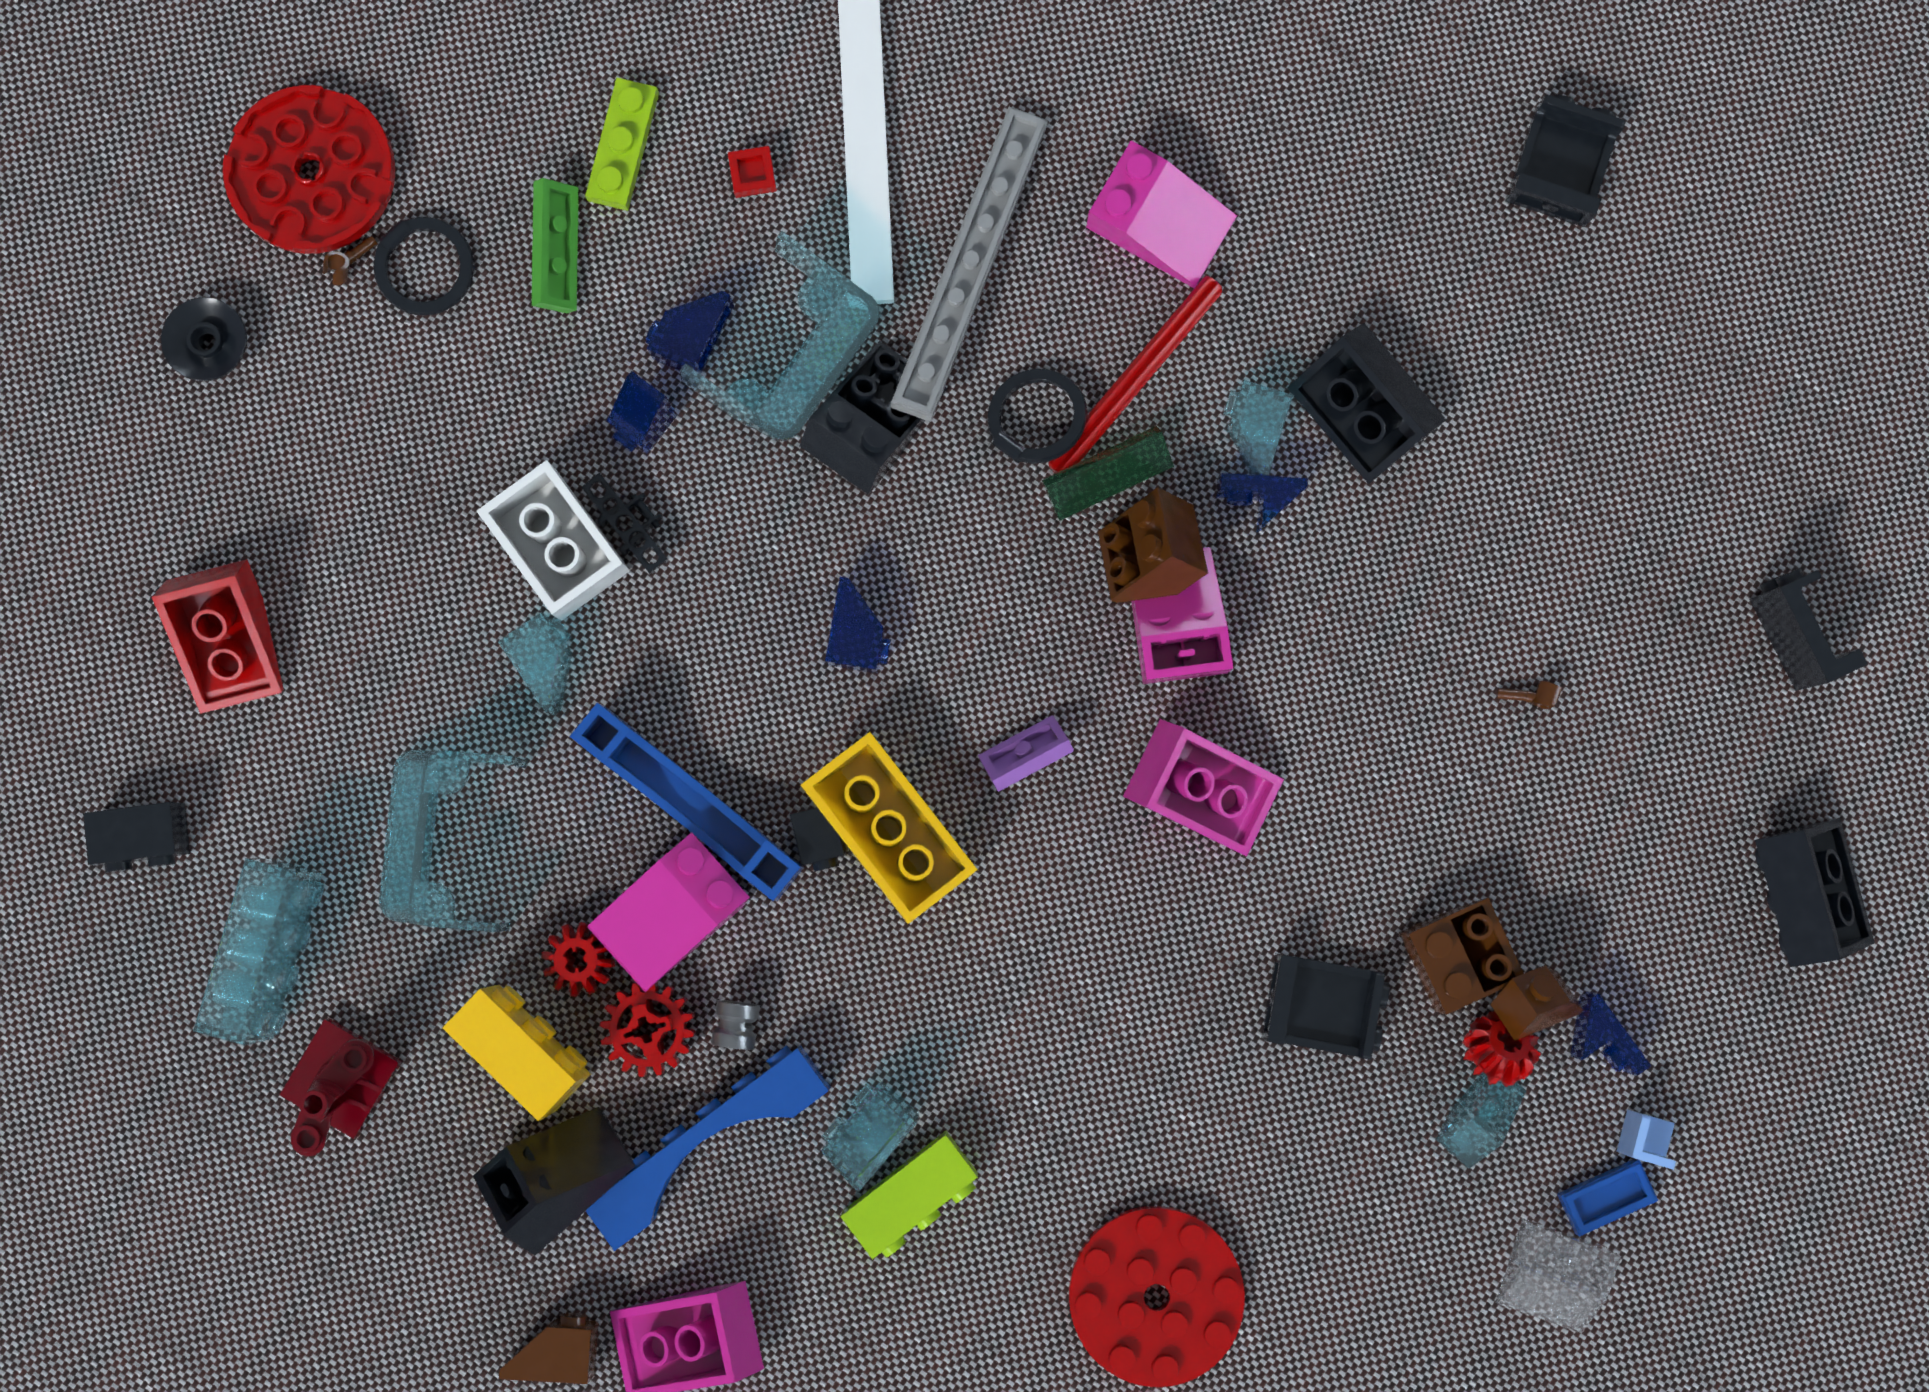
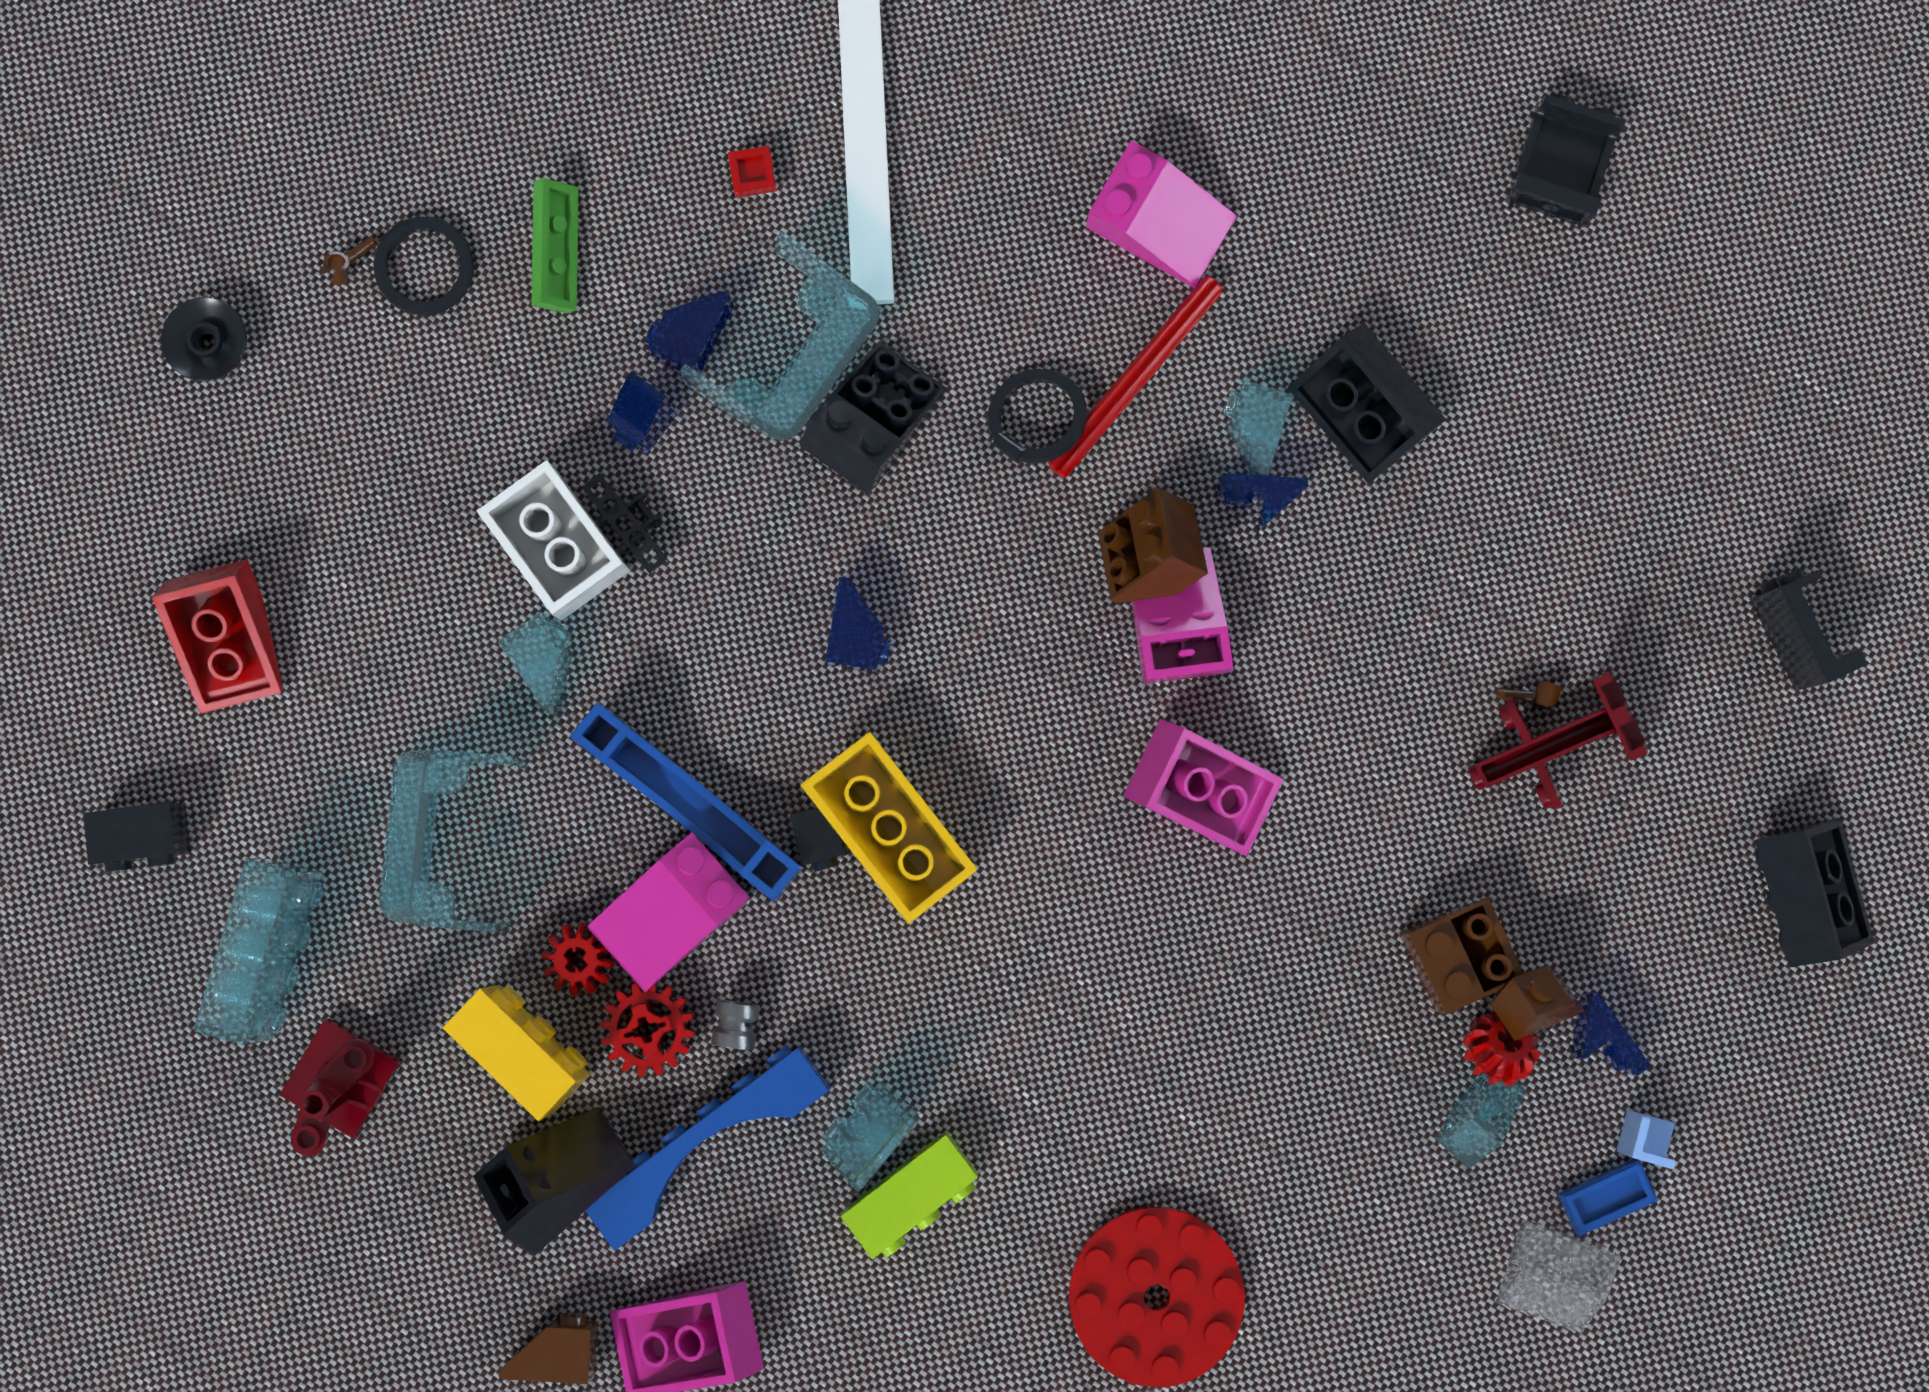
red plate [223,85,395,254] -> none
lime plate [585,78,659,211] -> none
light grey tile [891,106,1048,422] -> none
medium lavender plate [978,715,1074,792] -> none
clear green tile [1042,426,1174,521] -> none
black panel [1261,953,1390,1060] -> none
none -> dark red piece [1468,670,1648,810]

